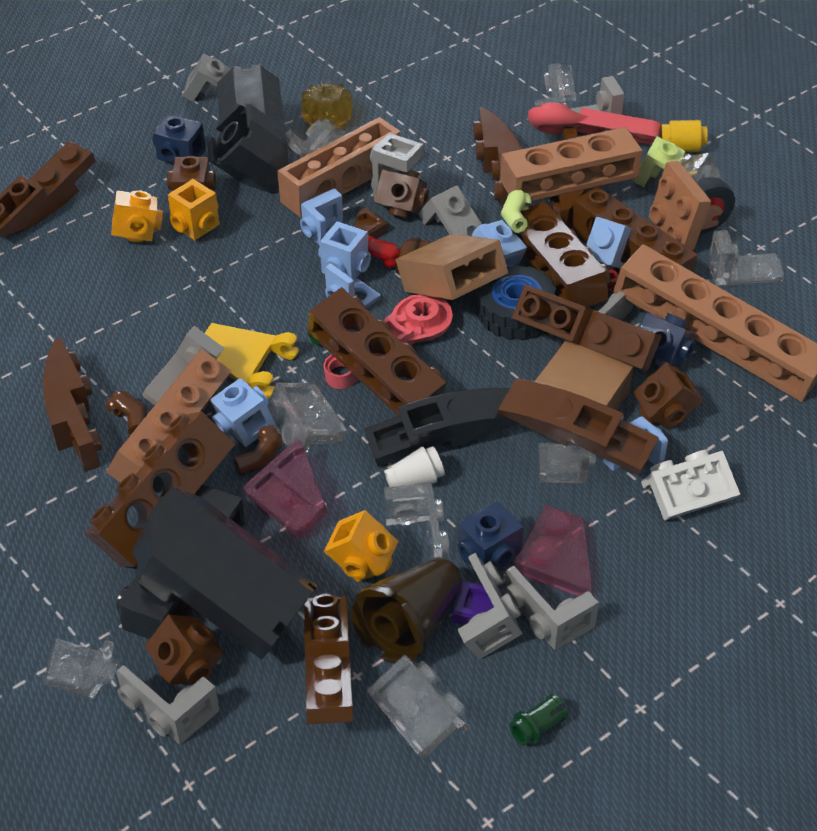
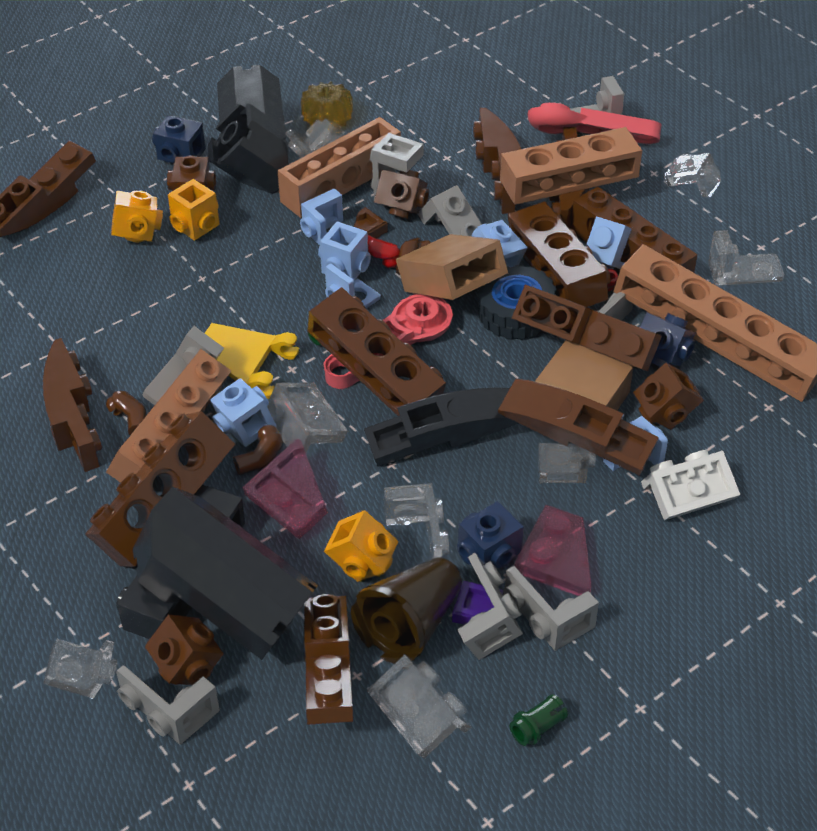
light grey bracket [182,53,231,102] -> none
white cone [384,446,445,492] -> none
yellowish green arm [501,190,532,233] -> none
clear bracket [534,63,577,107] -> none
yellowish green bracket [632,136,685,188] -> none
nougat plate [649,161,736,251] -> none
yellow brick [661,120,707,152] -> none

